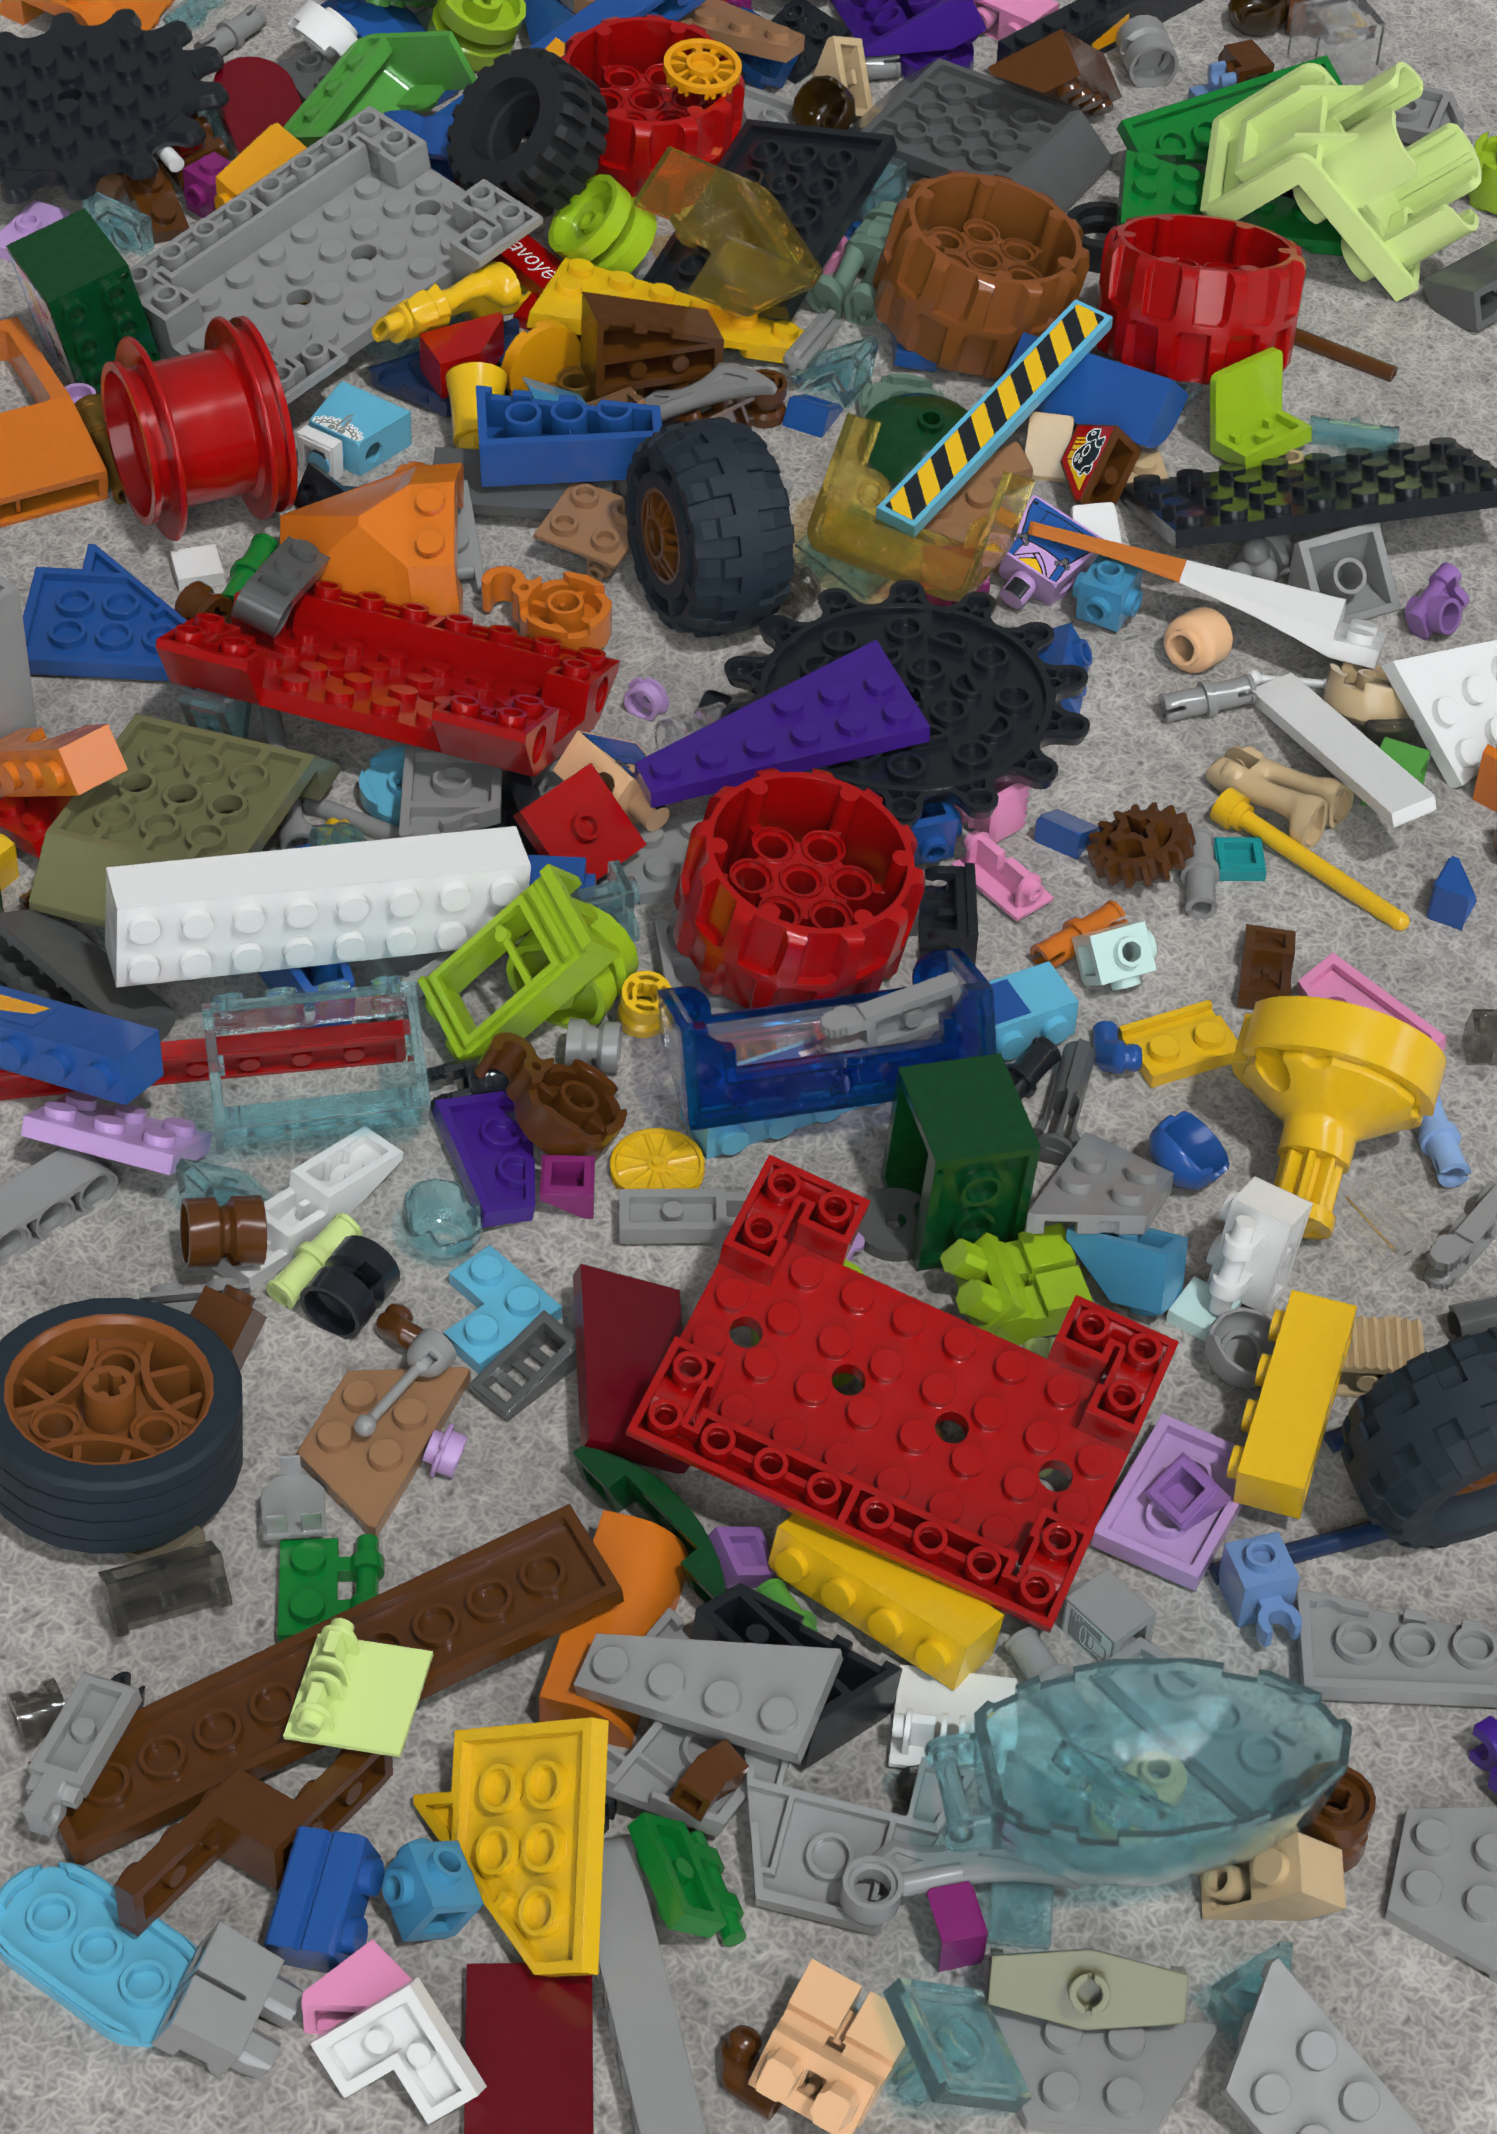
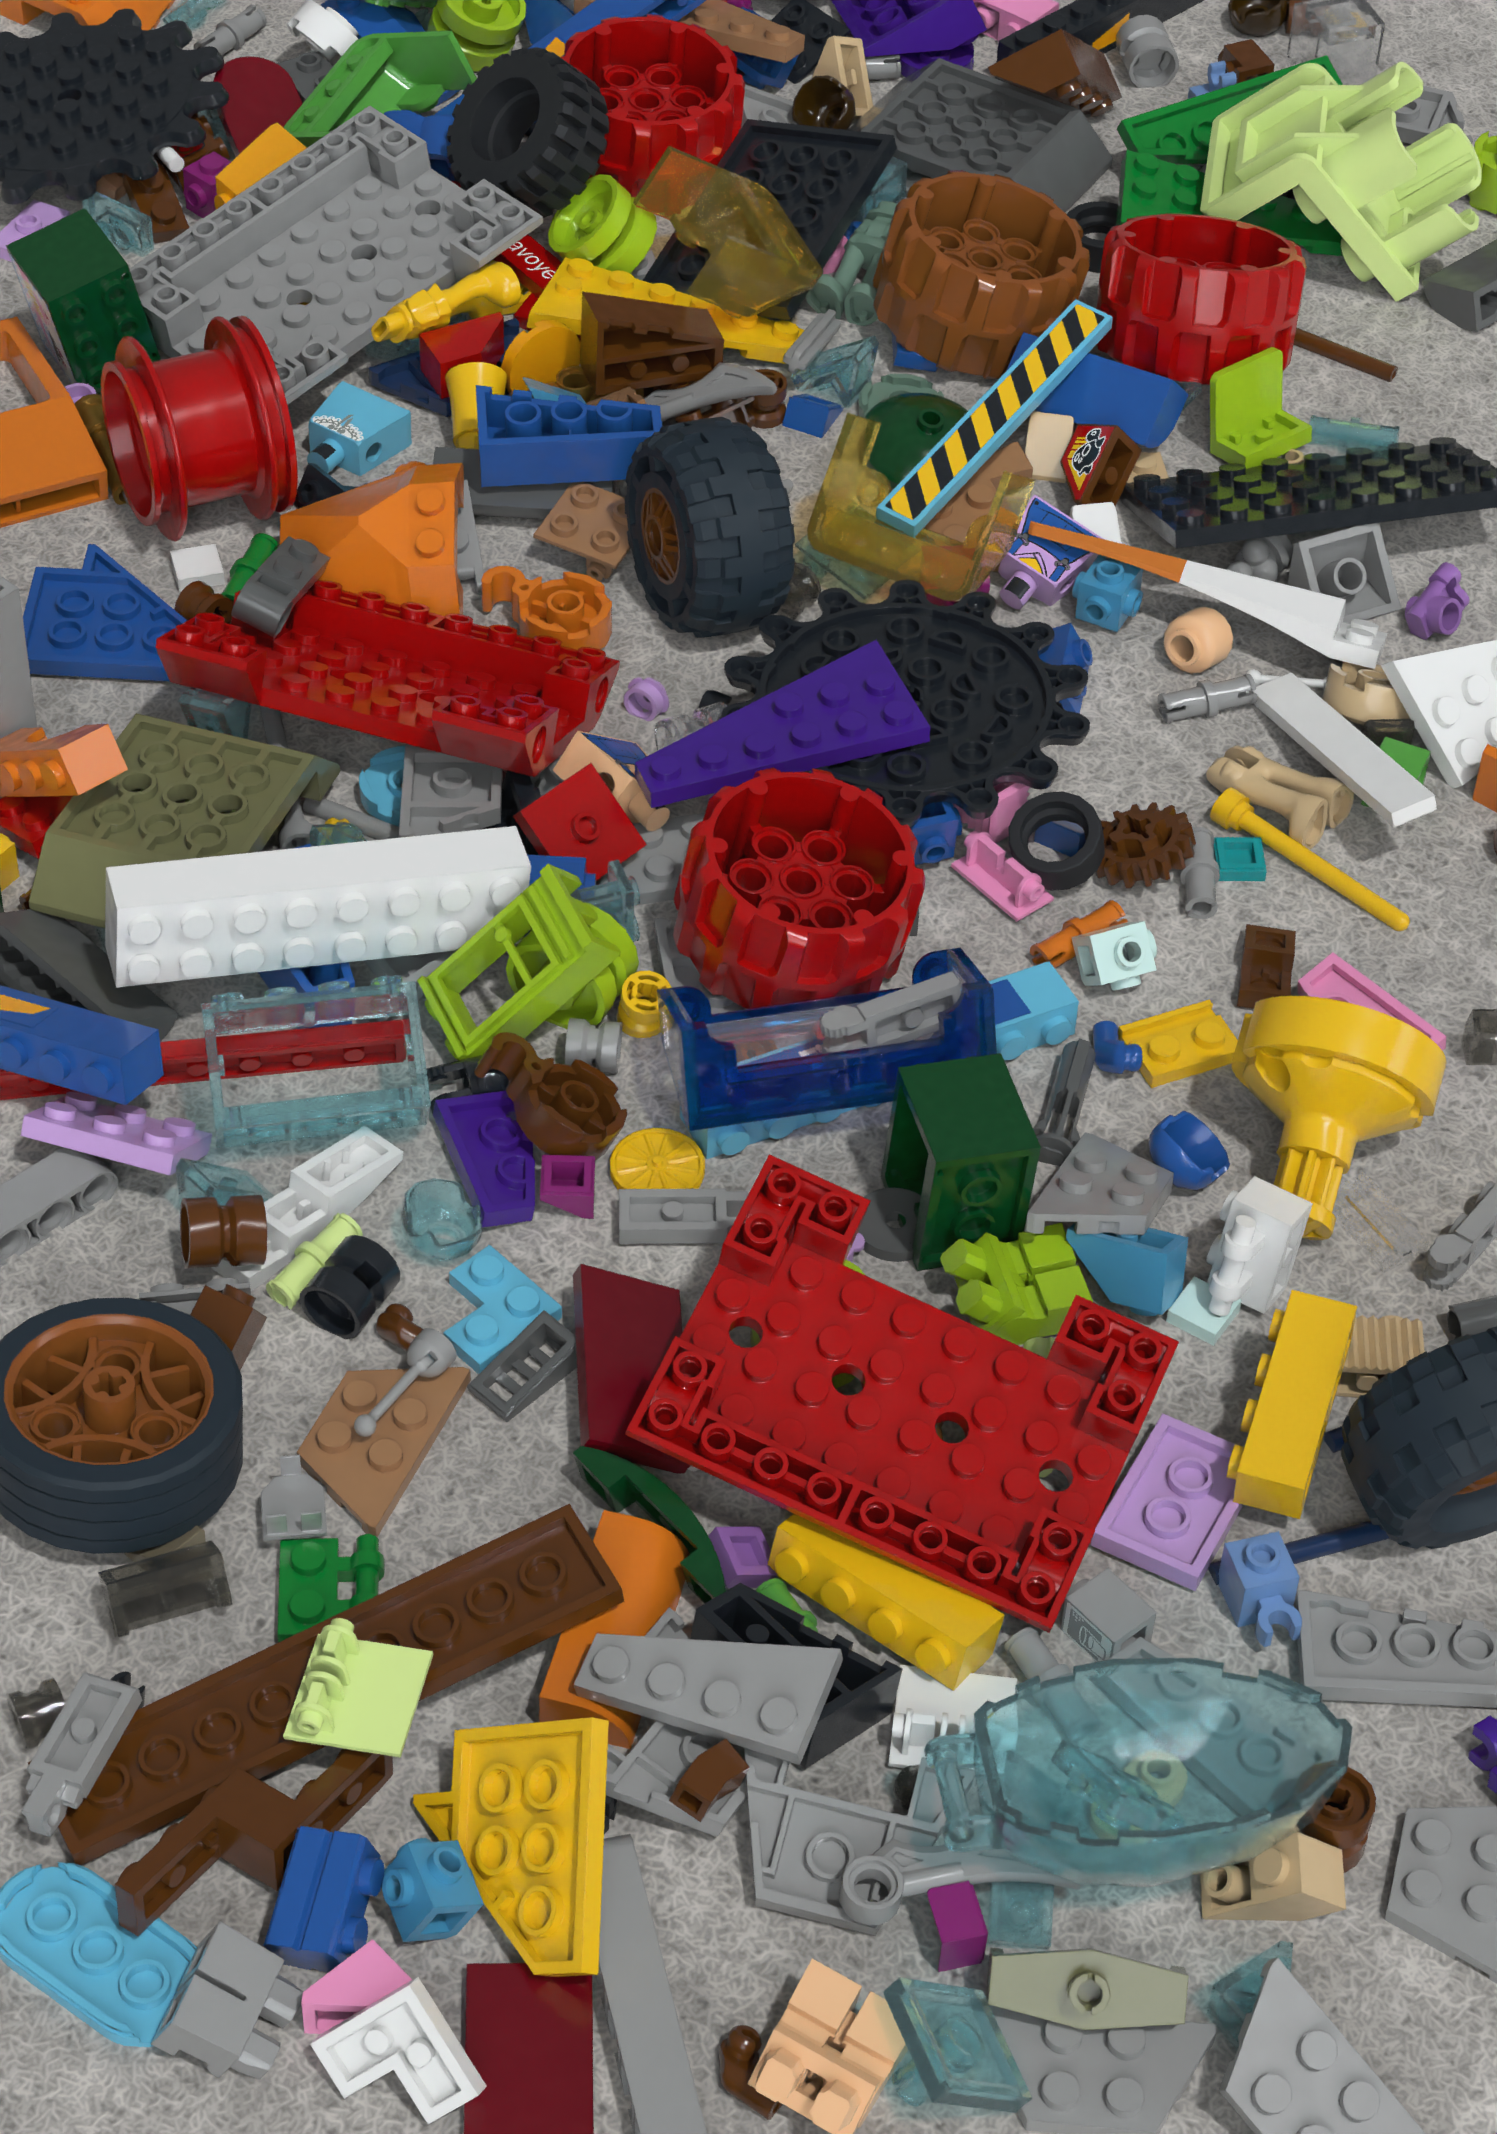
white tile [297,425,344,481] -> none
lavender plate [422,1424,468,1478] -> none
green plate [627,1812,747,1947] -> none
light orange wheel [663,38,742,100] -> none
black hinge [918,863,979,966] -> none
black axle [1006,1036,1061,1100] -> none
medium lavender slope [1144,1452,1231,1532] -> none
light grey hair [1204,1307,1275,1390] -> none
light blue pin [1418,1095,1471,1188] -> none
blue slope [1427,856,1477,931] -> none
none -> black tyre [1009,791,1105,891]

